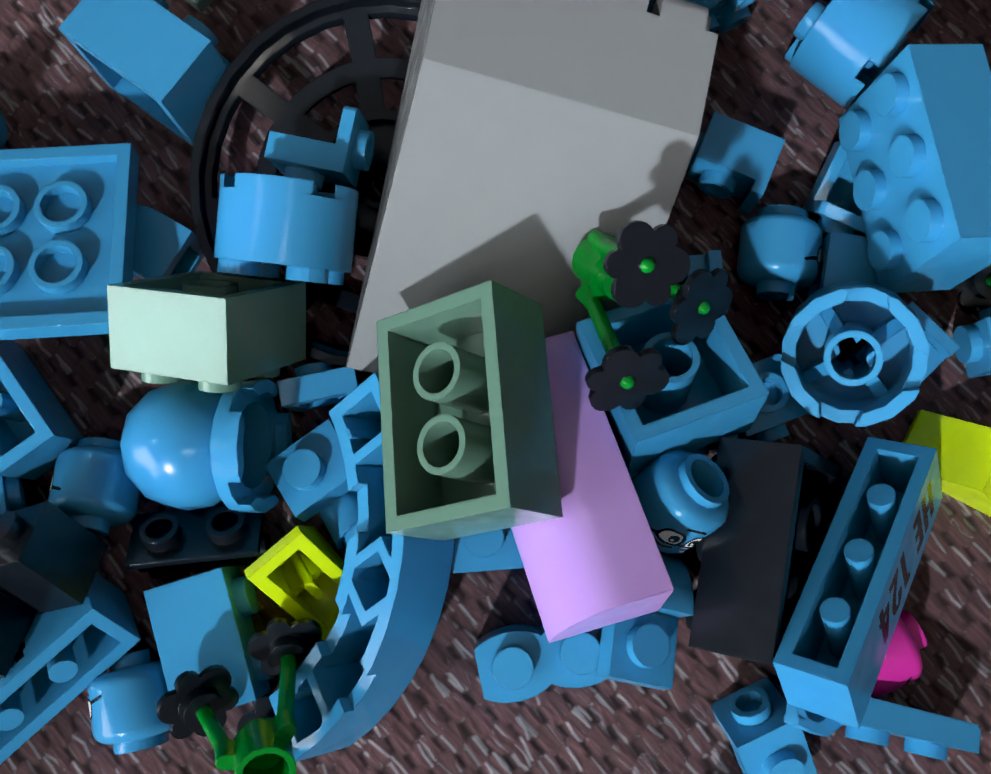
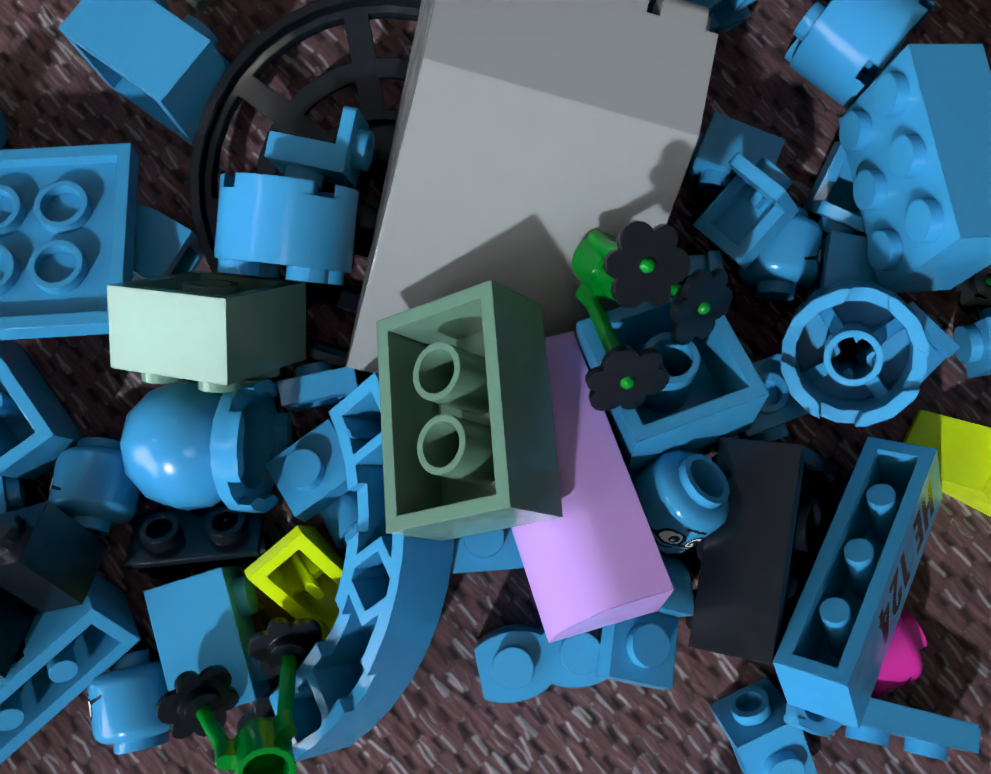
none -> dark azure bracket [693,152,799,270]

